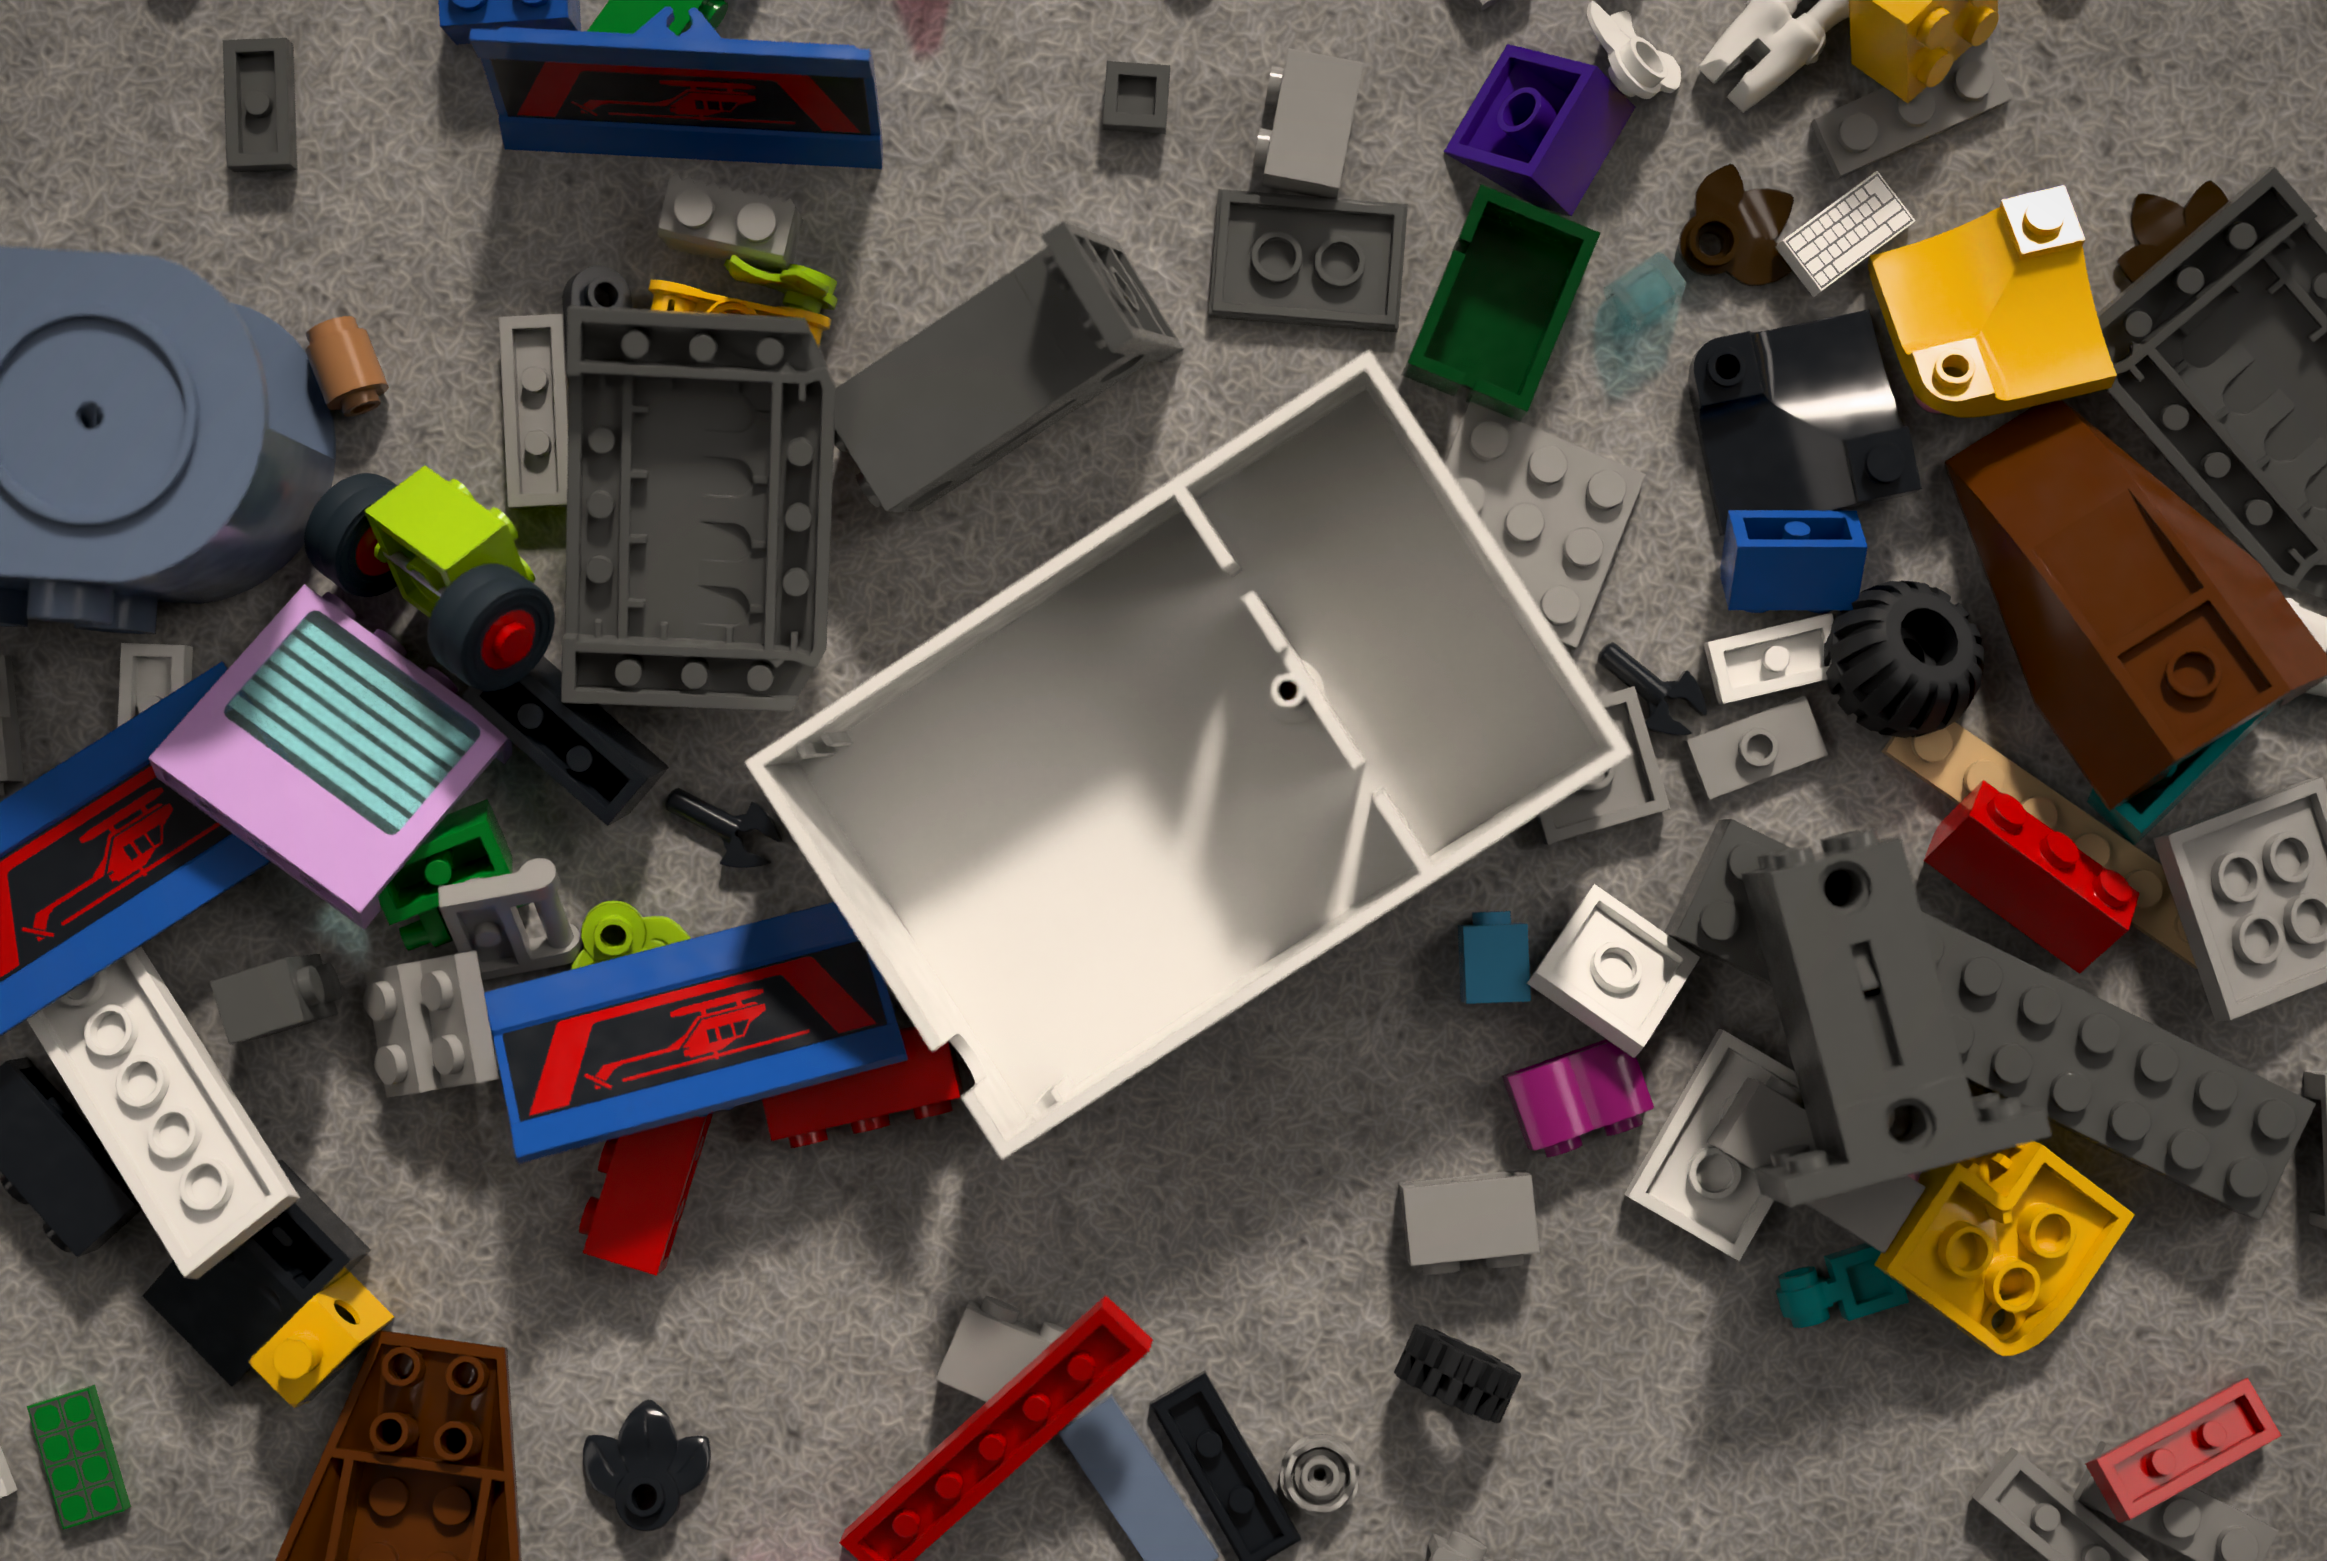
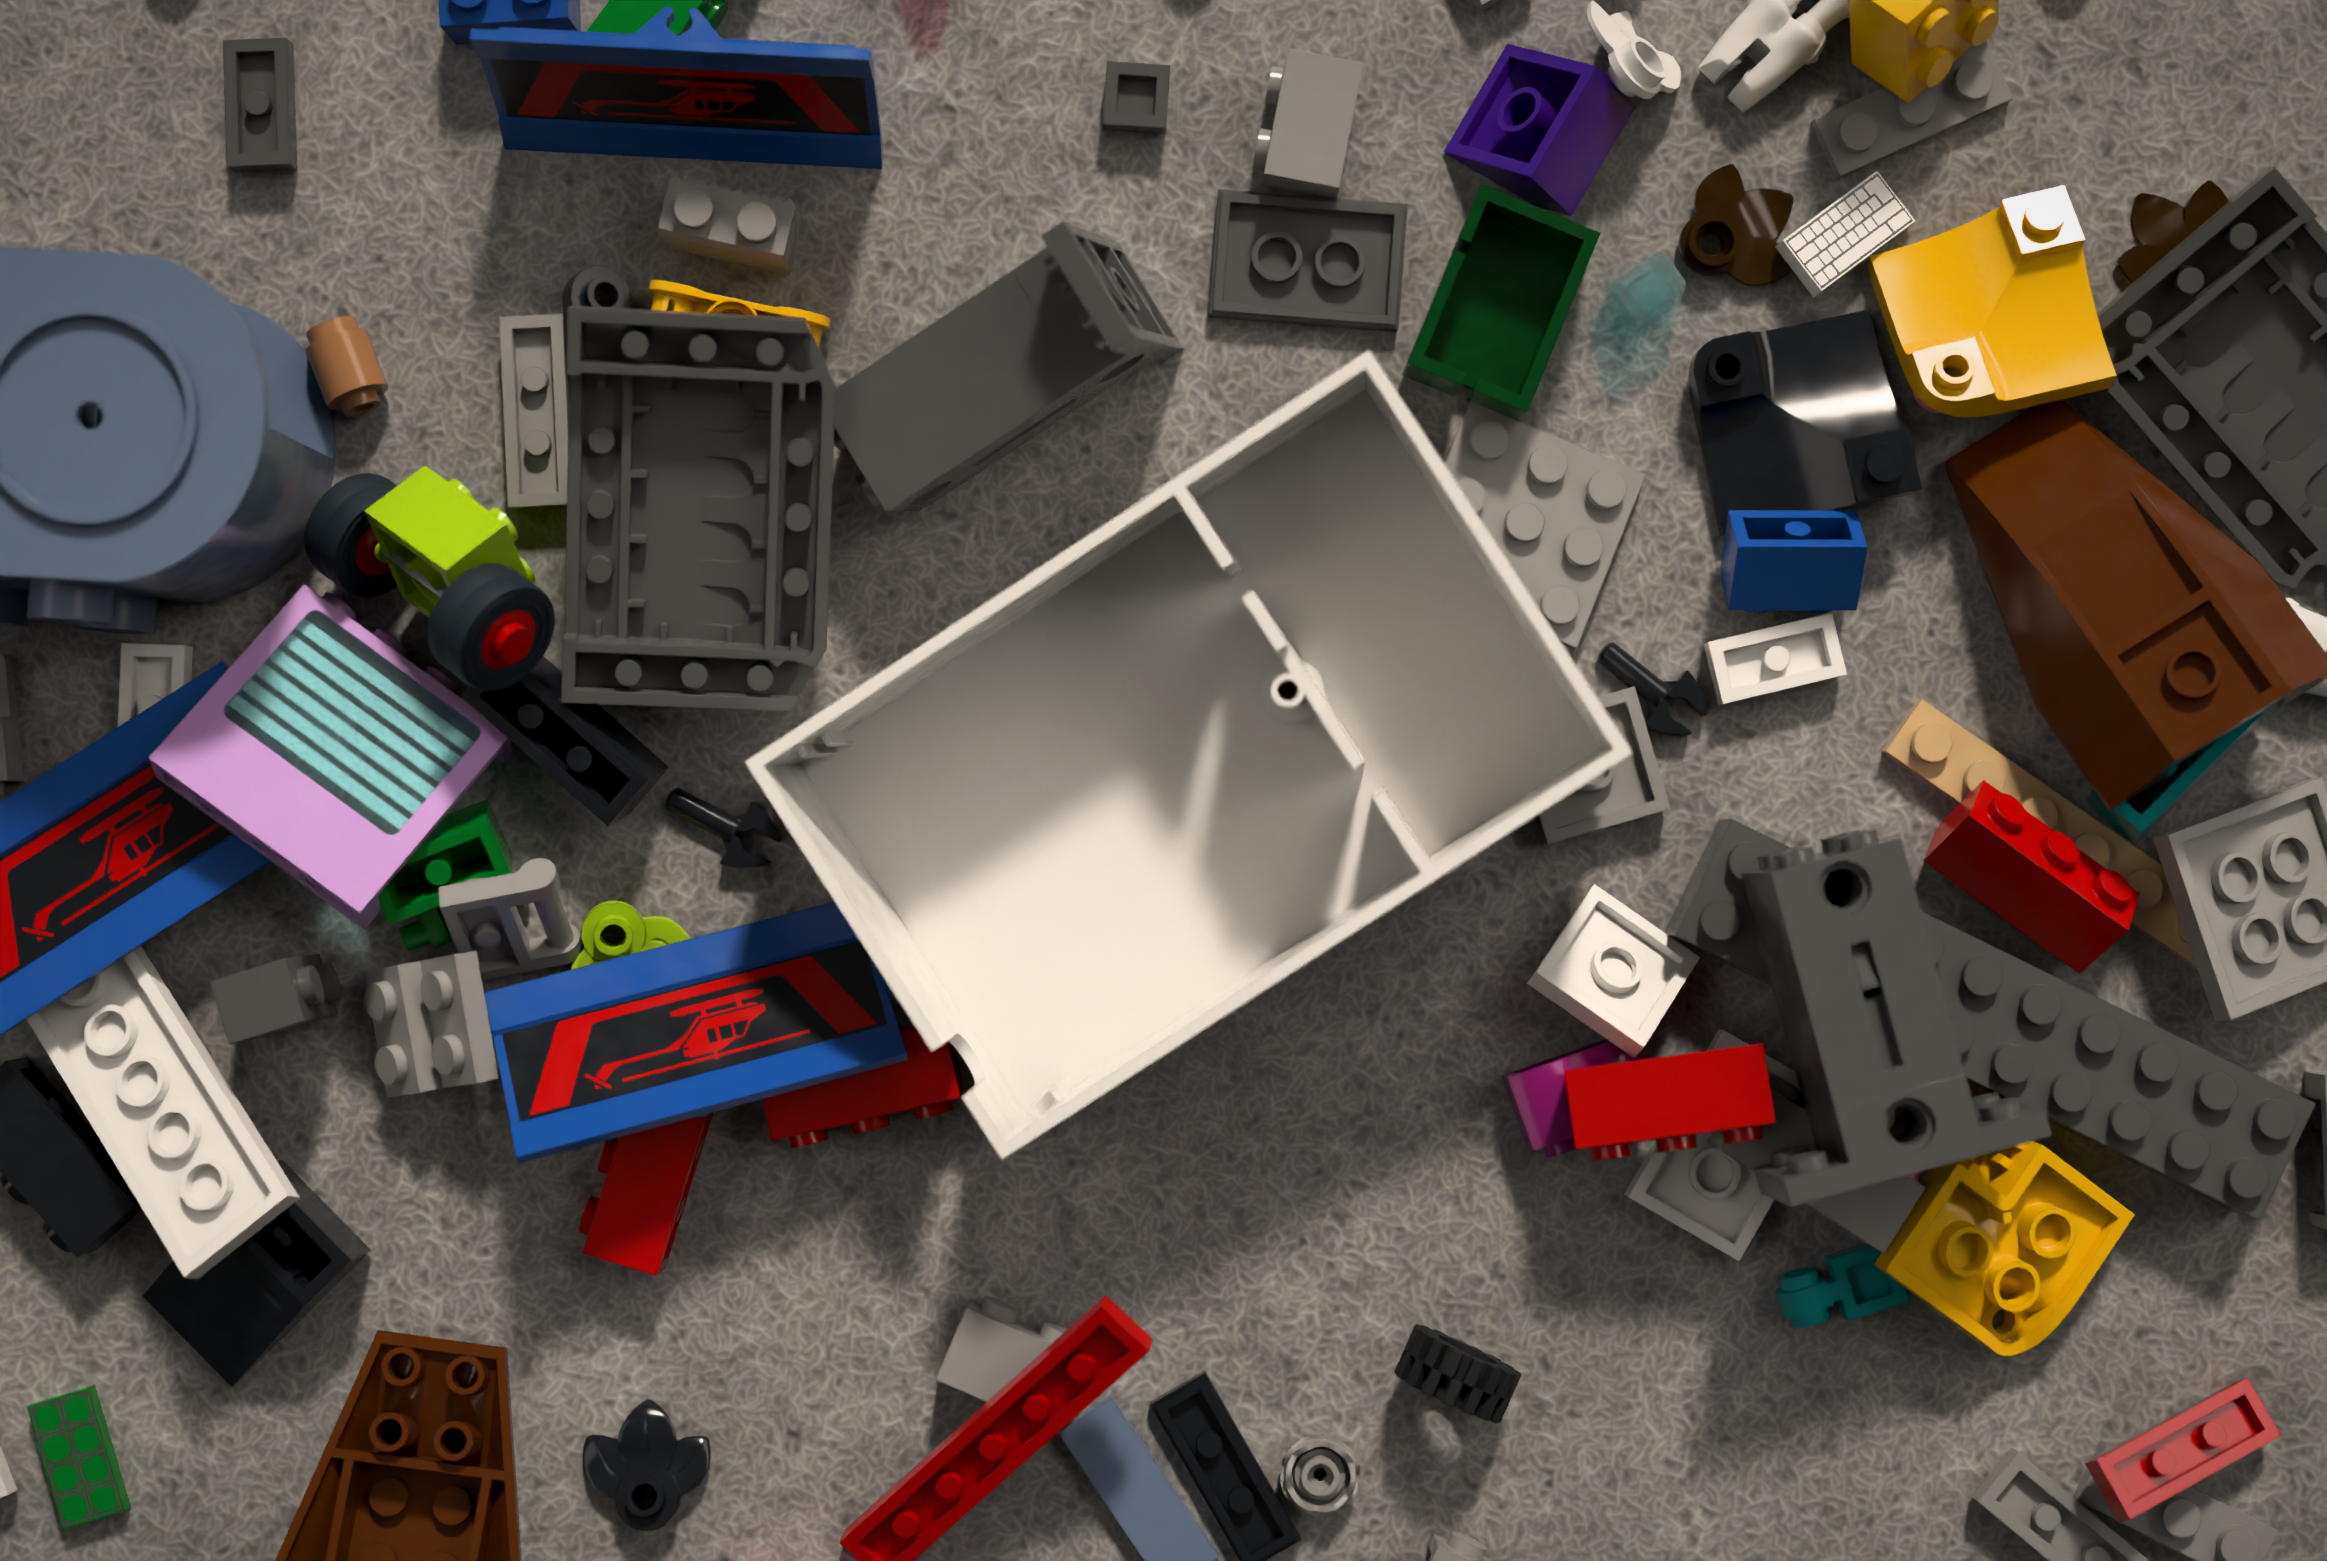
yellow torso [249,1272,394,1408] -> none
lime plate [724,255,838,314] -> none
light grey brick [1398,1169,1540,1275] -> none
dark azure brick [1457,911,1531,1004] -> none
light grey plate [1684,695,1828,800] -> none
black wheel [1824,581,1984,738] -> none
none -> red brick [1564,1043,1776,1162]

